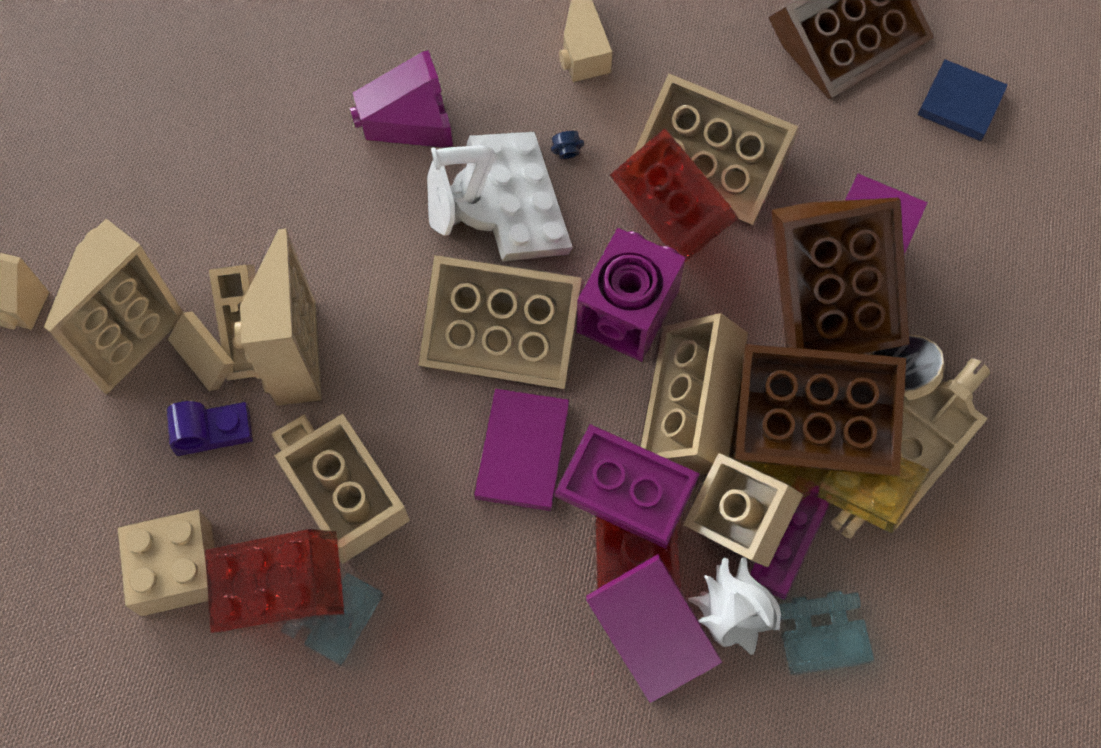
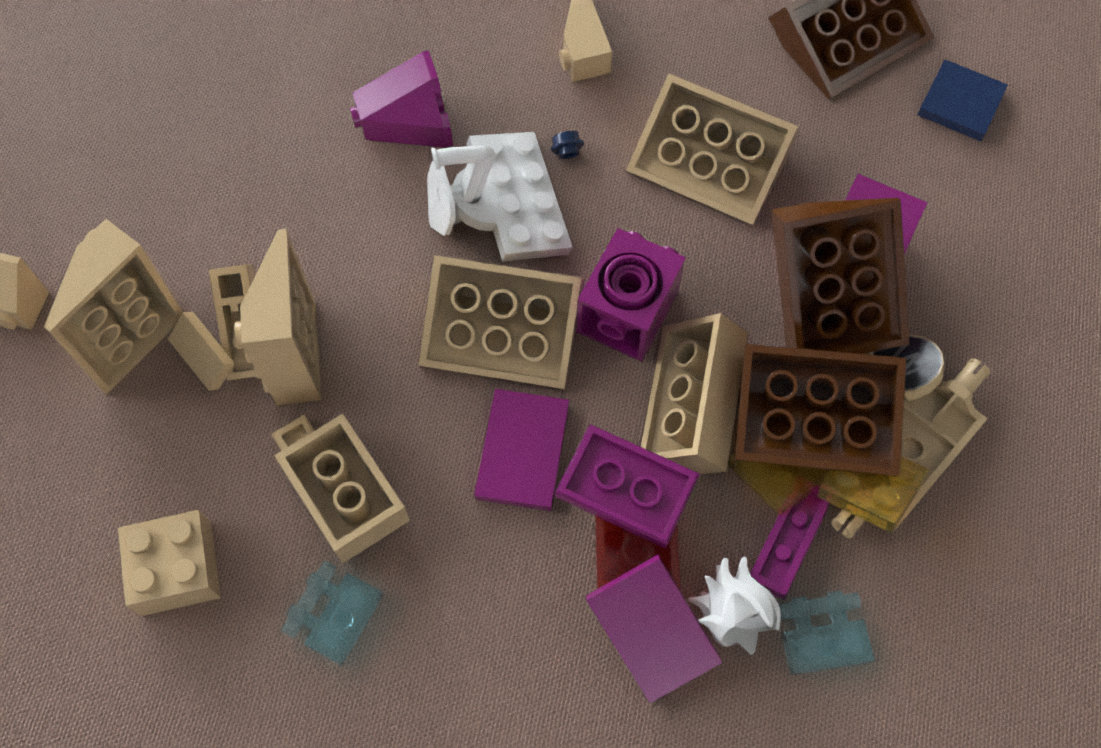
dark purple plate [167,401,253,456] -> none
clear red brick [205,529,345,633] -> none
clear red brick [610,128,738,262] -> none
tan brick [683,453,803,567] -> none

